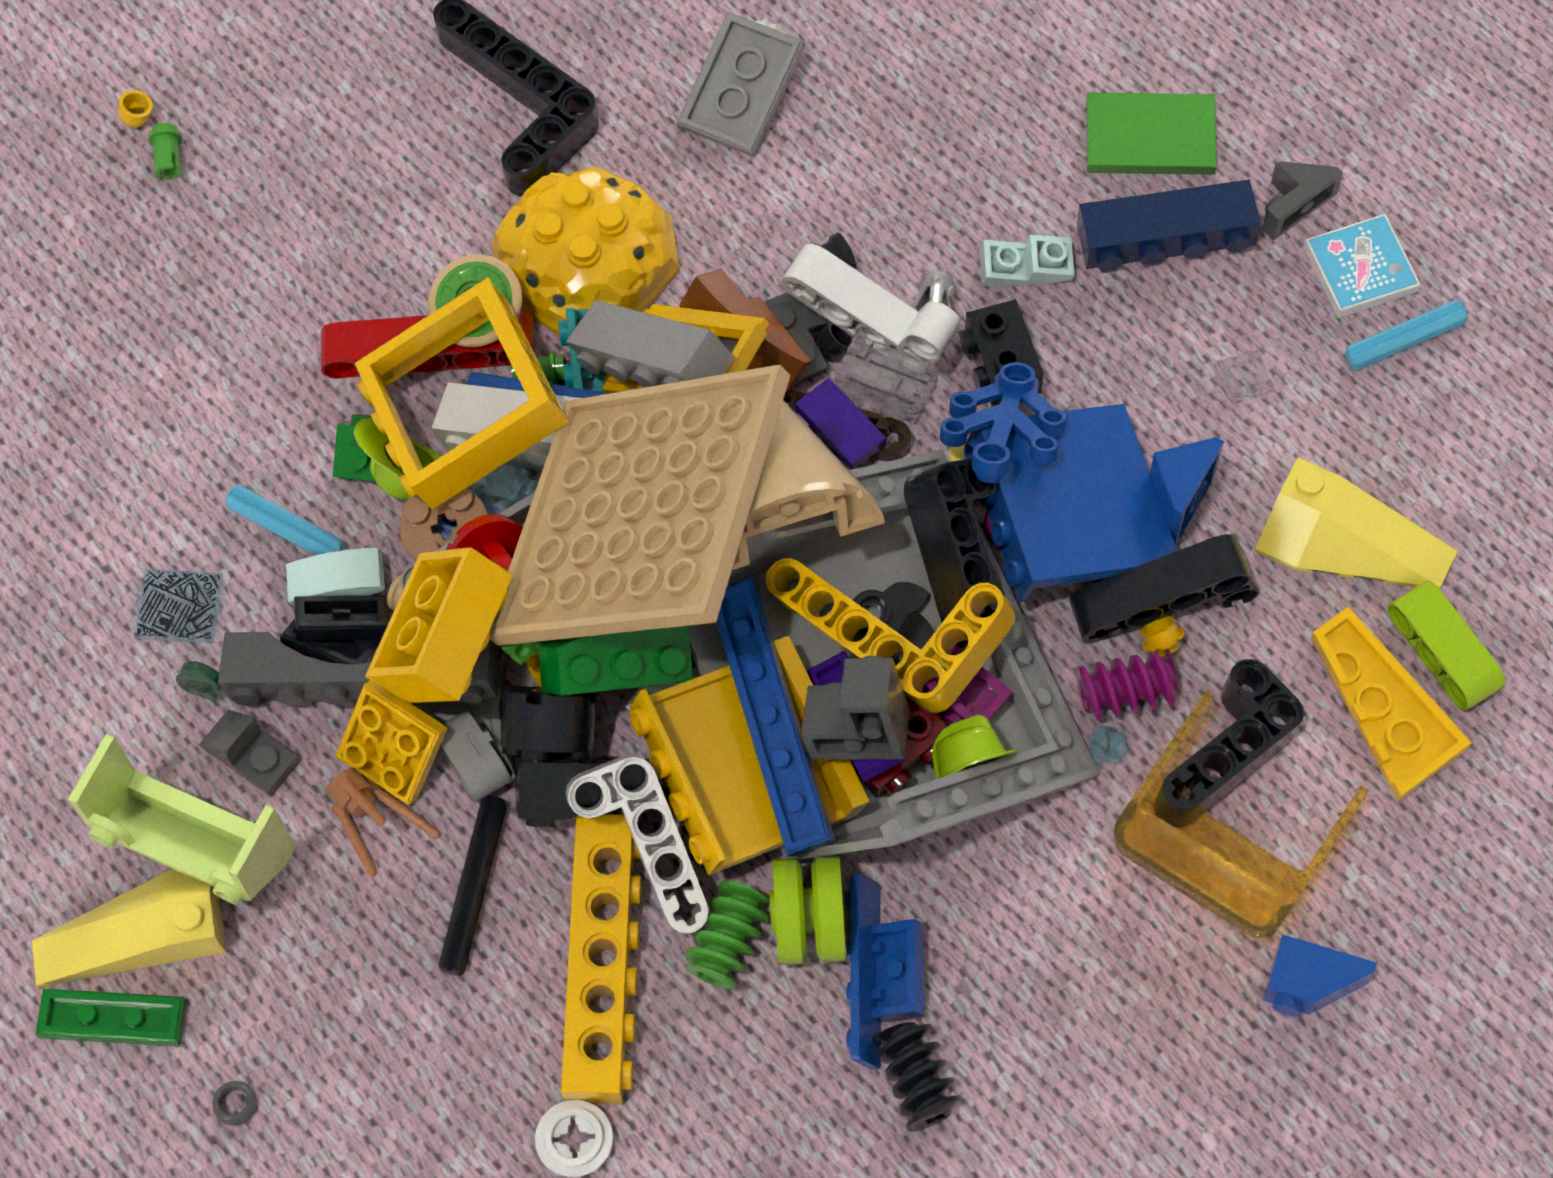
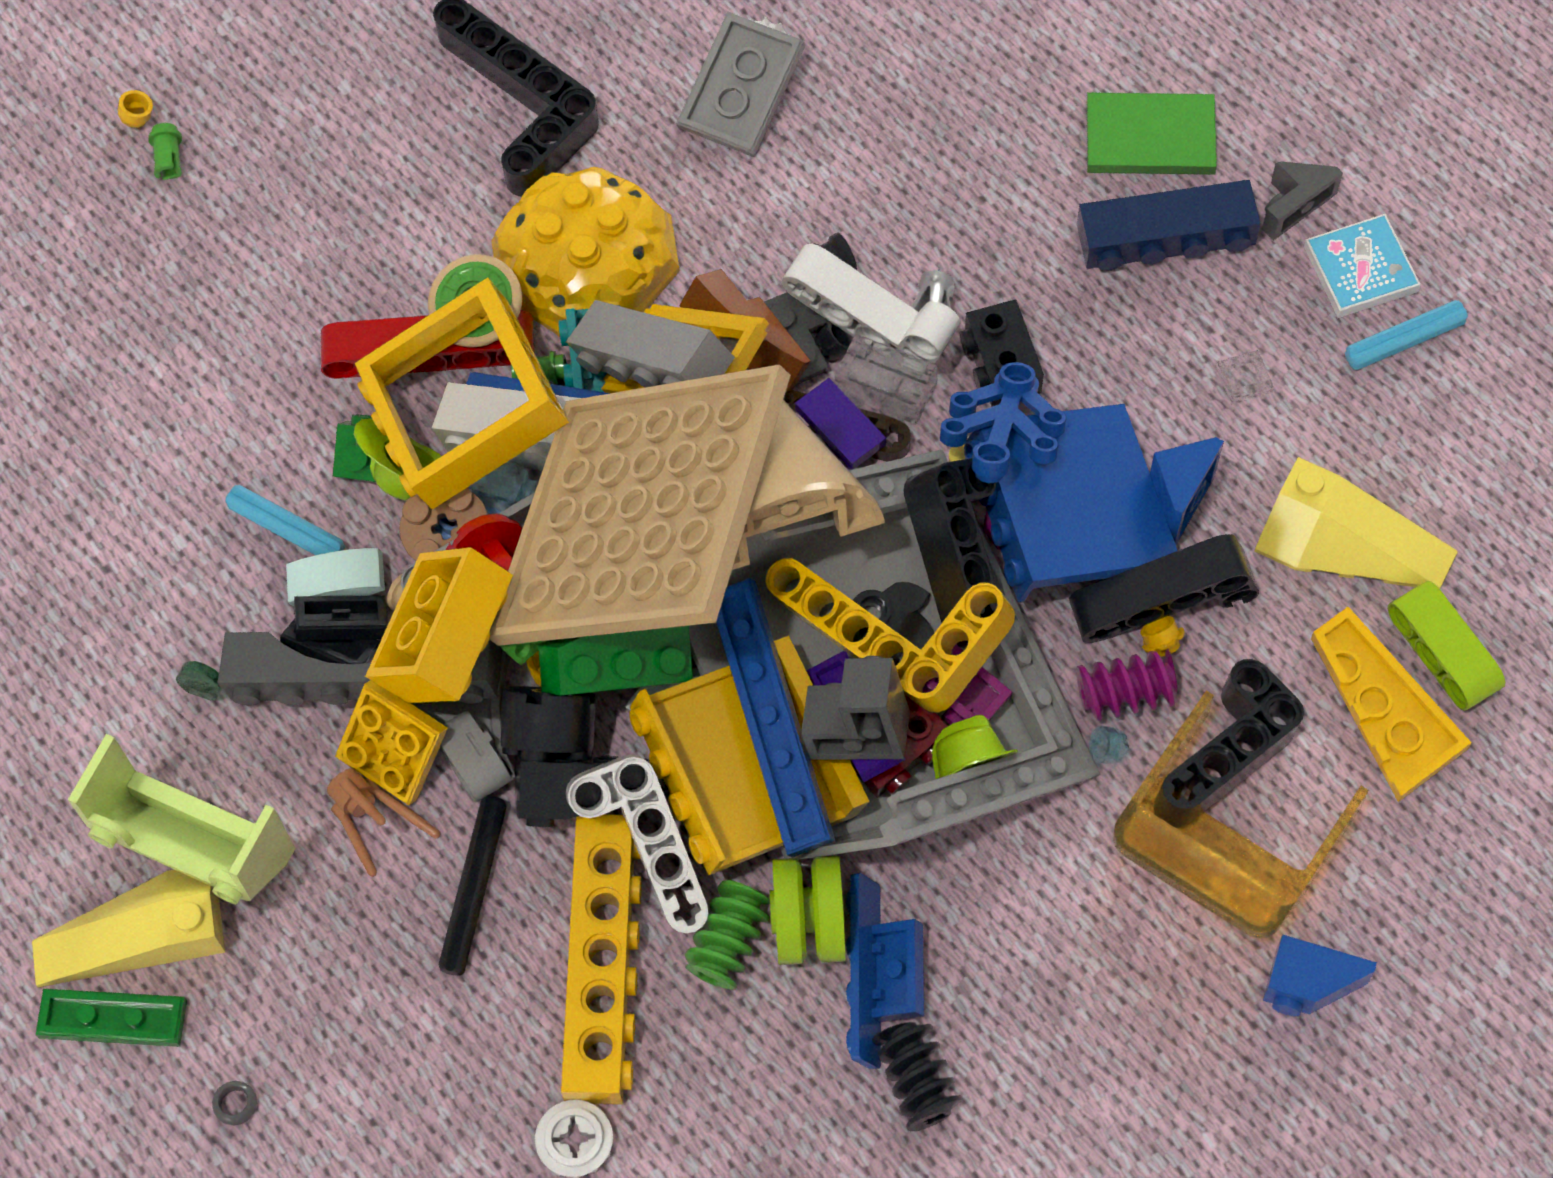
clear light blue piece [134,569,224,644] -> none
dark grey slope [199,710,300,796] -> none
light aqua slope [979,234,1075,287] -> none

